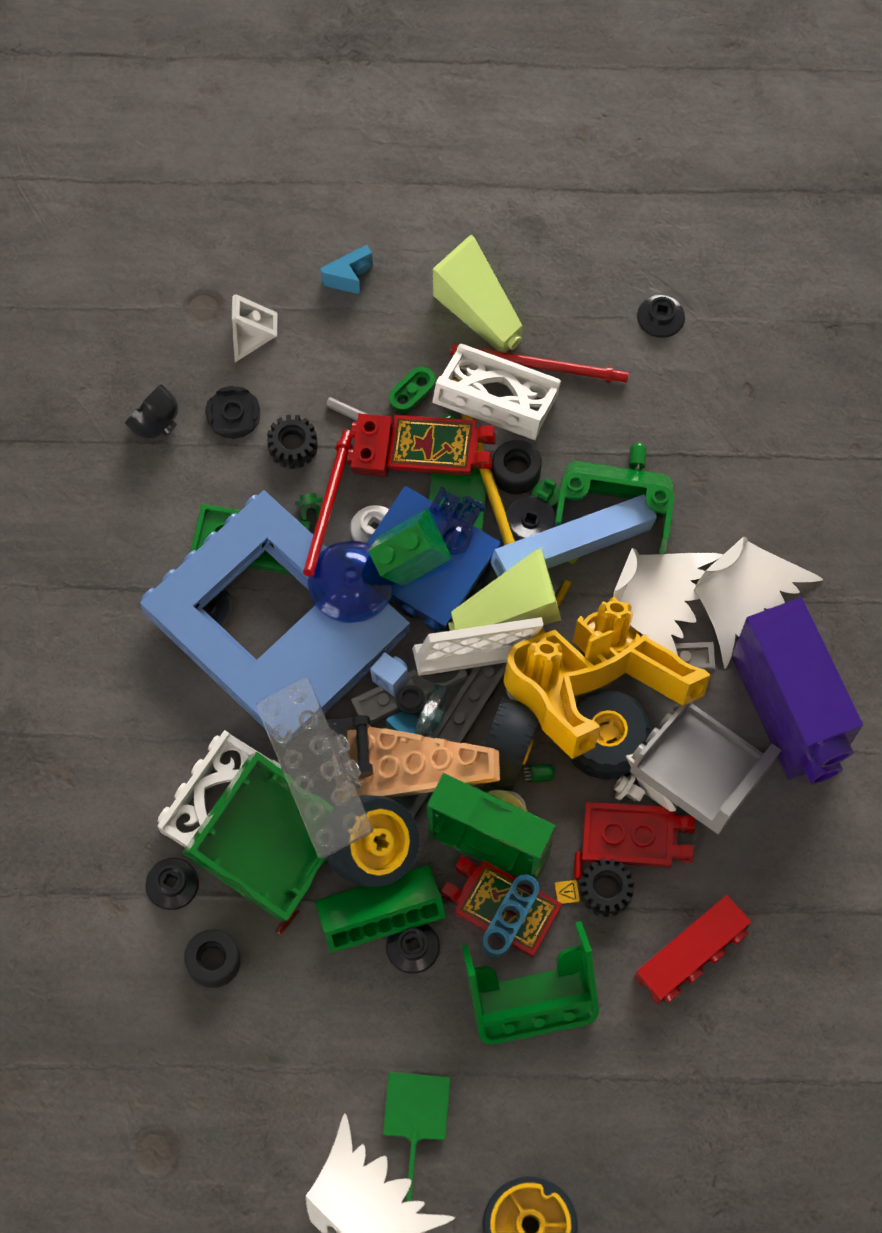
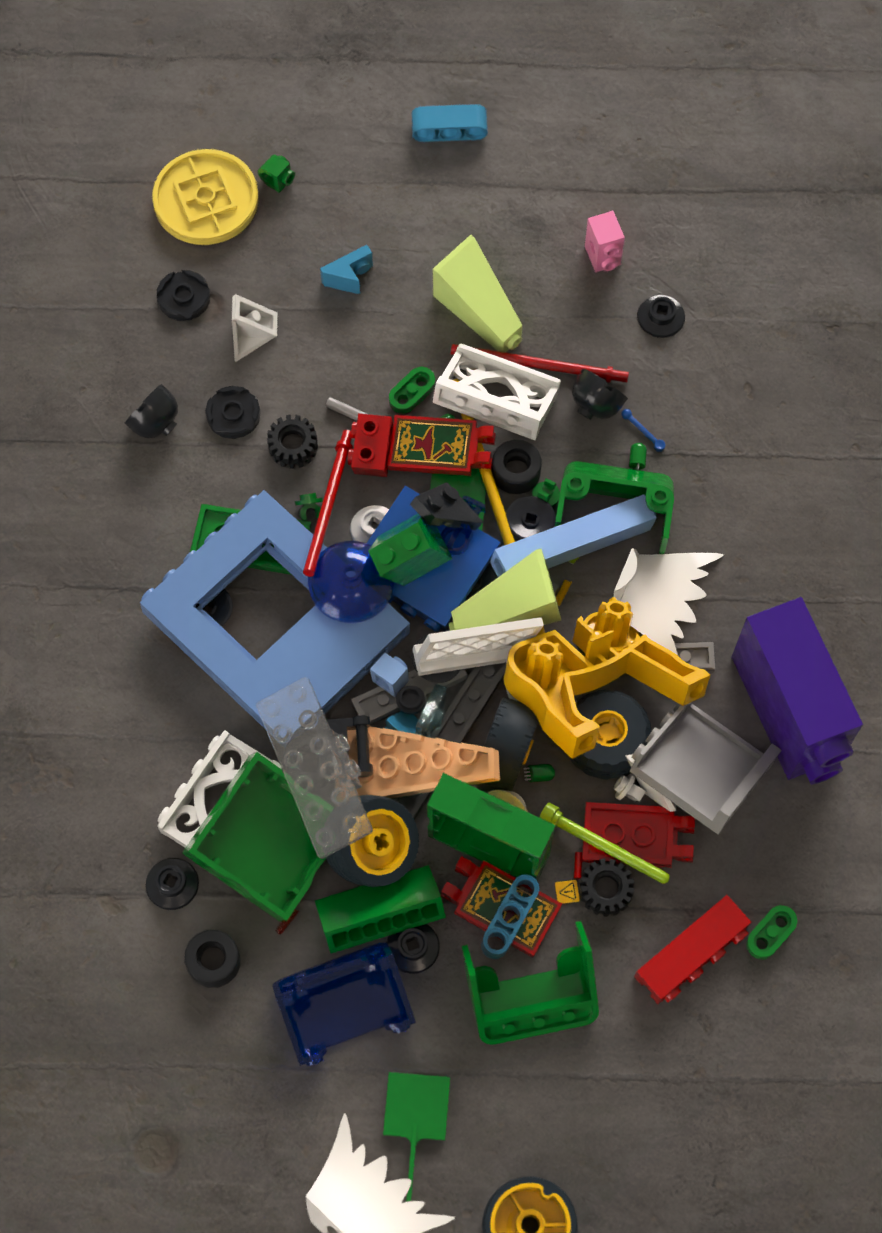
white piece [694,537,823,669] -> none
none -> light yellow plate [152,149,259,245]
none -> black tile [157,270,210,321]
none -> green plate [258,155,295,193]
none -> clear blue windscreen [272,943,416,1066]
none -> black wing [410,482,483,530]
none -> dark azure beam [412,104,488,142]
none -> lime piece [539,802,670,884]
none -> black cylinder [572,369,628,420]
none -> bright pink brick [585,211,625,273]
none -> blue hinge [621,409,665,452]
none -> green plate [746,905,797,959]

